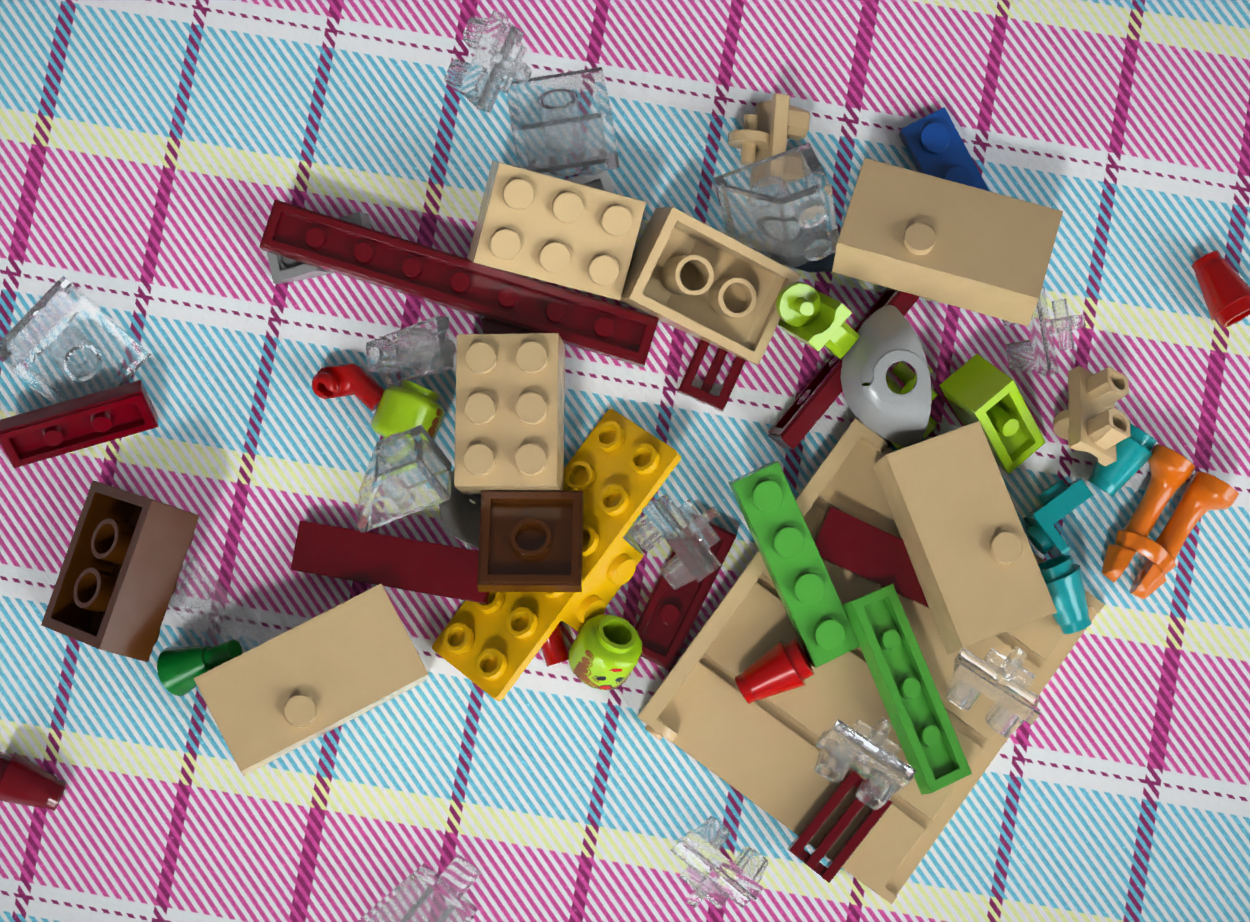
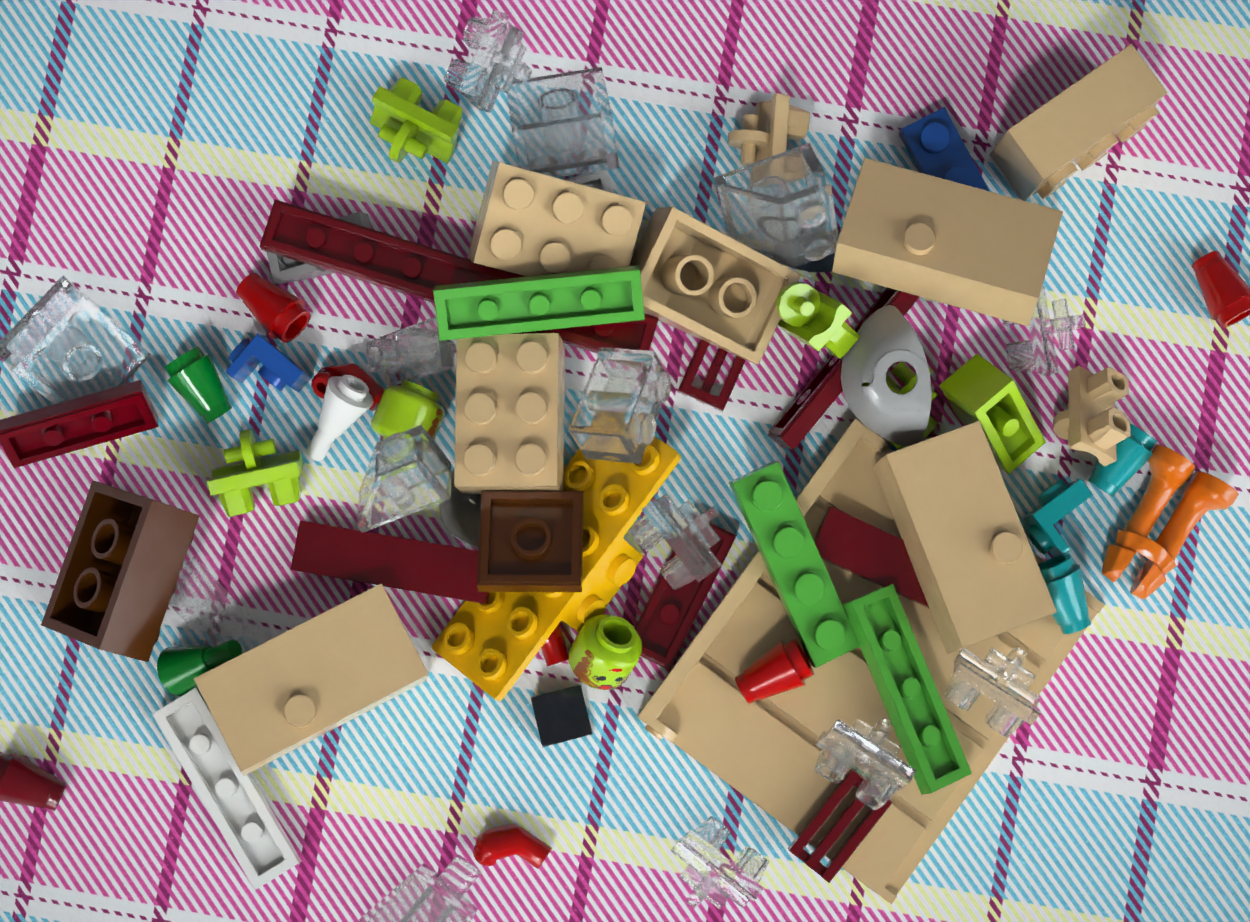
none -> white plate [152,687,302,890]
none -> green cone [164,346,232,424]
none -> lime hips [207,429,304,517]
none -> blue bracket [226,333,311,393]
none -> red cone [236,273,310,343]
none -> white cone [305,375,373,461]
none -> lime hips [370,77,463,164]
none -> bright green plate [433,265,645,341]
none -> red arm [473,824,552,869]
none -> black slope [531,685,593,747]
none -> clear brick [568,347,671,464]
none -> tan brick [990,44,1168,201]

